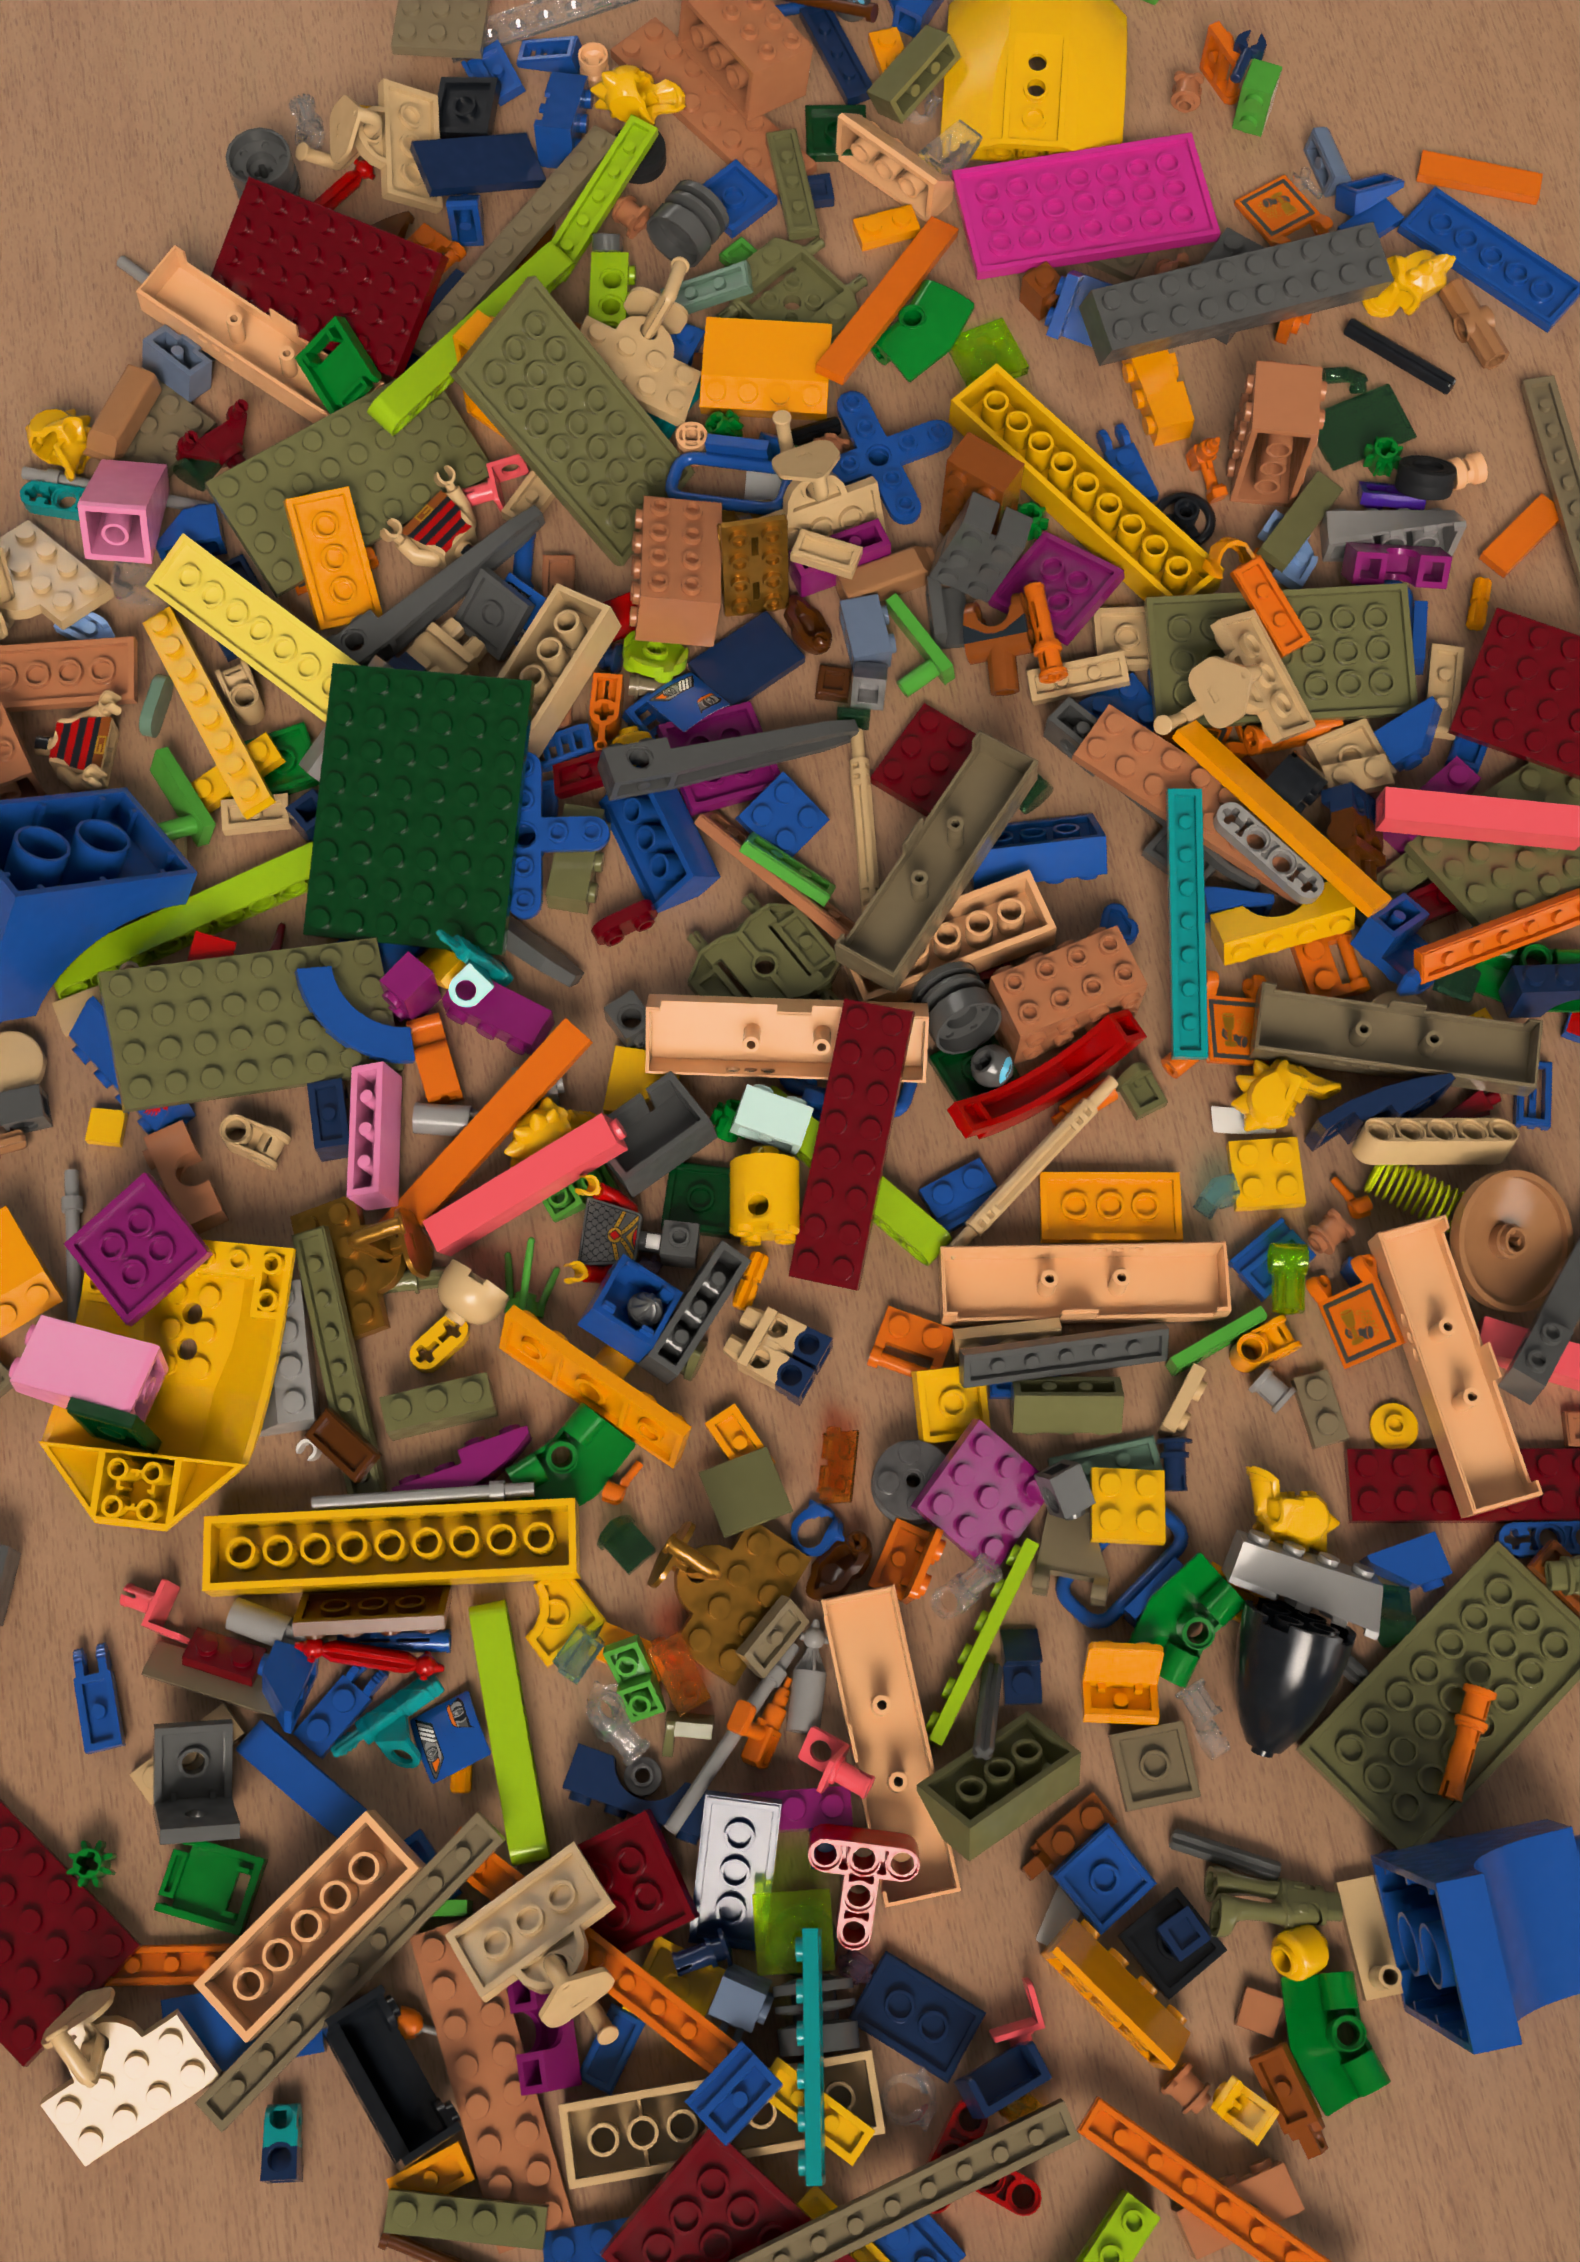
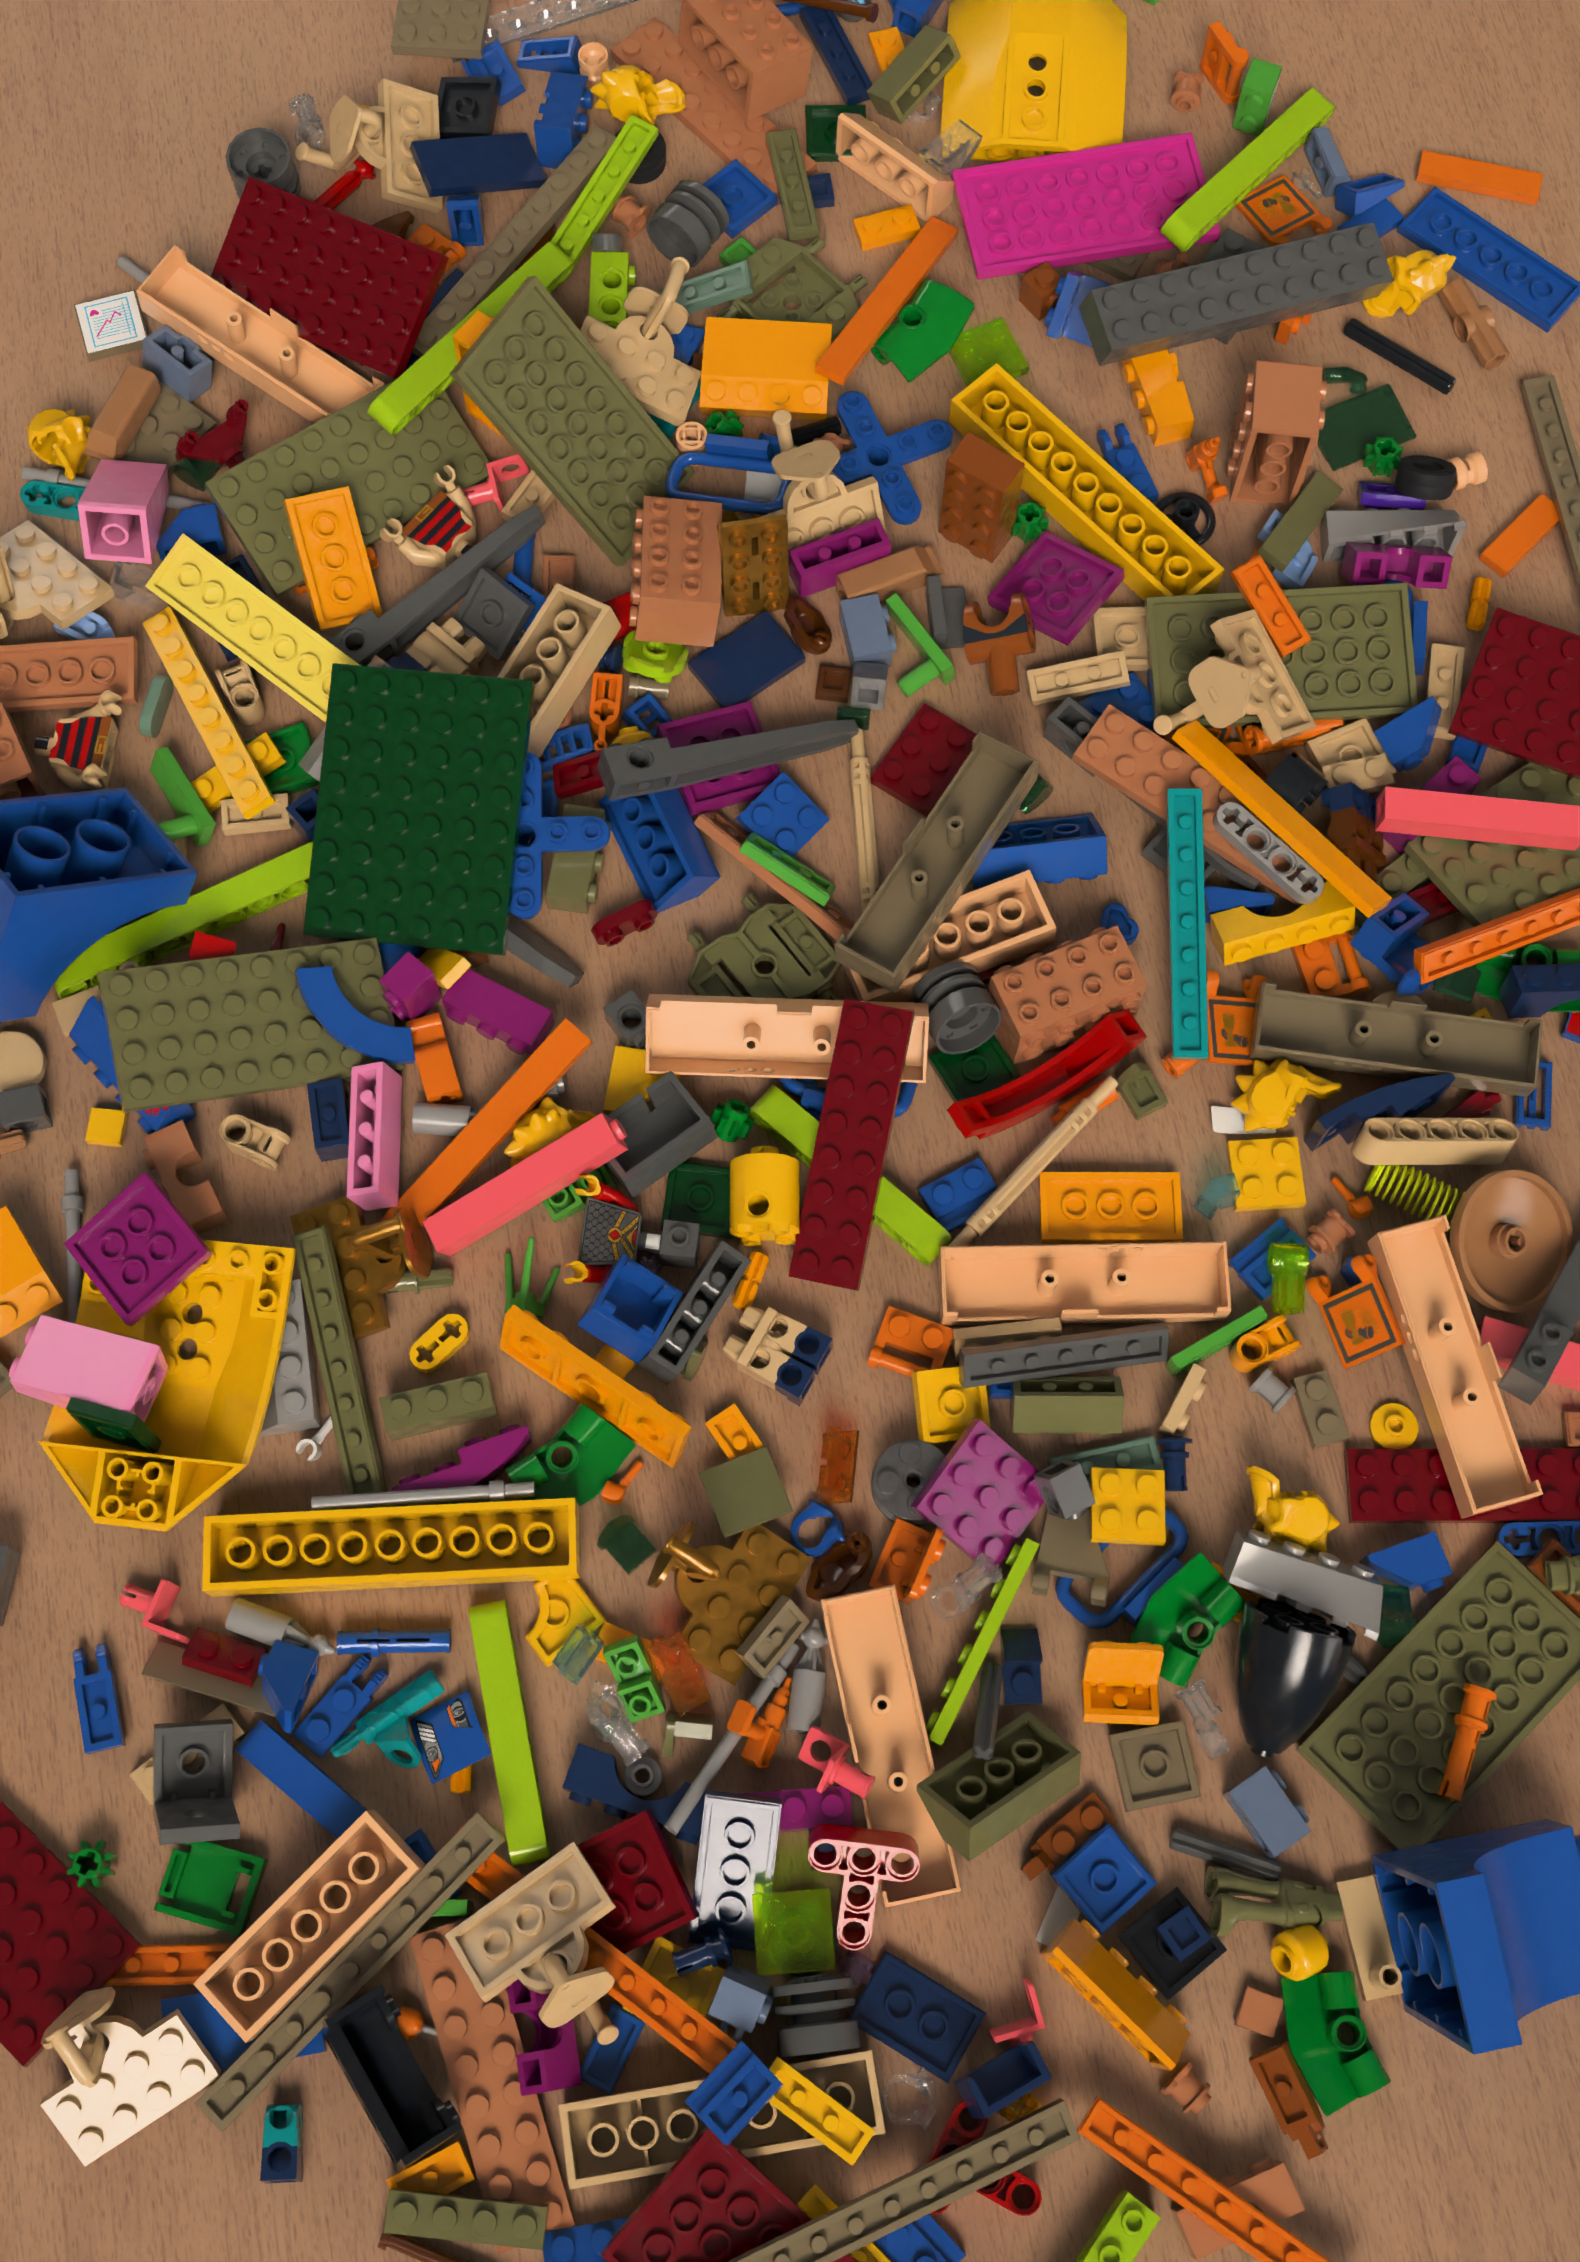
reddish brown plate [292,1585,452,1640] -> none
red wheel [294,1638,445,1681] -> none
green container [295,316,382,414] -> none
reddish brown tile [304,1407,382,1483] -> none
teal piece [436,930,514,1007] -> none
tan cylinder [437,1259,510,1327] -> none
dark grey plate [627,1292,663,1327] -> none
blue sticker [646,673,730,732] -> none
light aqua brick [730,1084,814,1156] -> none
tan tile [790,528,863,580] -> none
teal plate [795,1928,826,2186] -> none
dark grey piece [928,492,1033,603] -> none
dark grey piece [970,1044,1014,1088] -> none
orange pin [1023,582,1068,684] -> none
light orange helmet [1202,536,1255,579] -> none
yellow bracket [1211,2075,1280,2146] -> none
dark blue bar [1230,30,1267,83] -> none
none -> white tile [74,289,148,362]
none -> lime beam [1160,87,1336,253]
none -> sand blue brick [1223,1766,1311,1859]

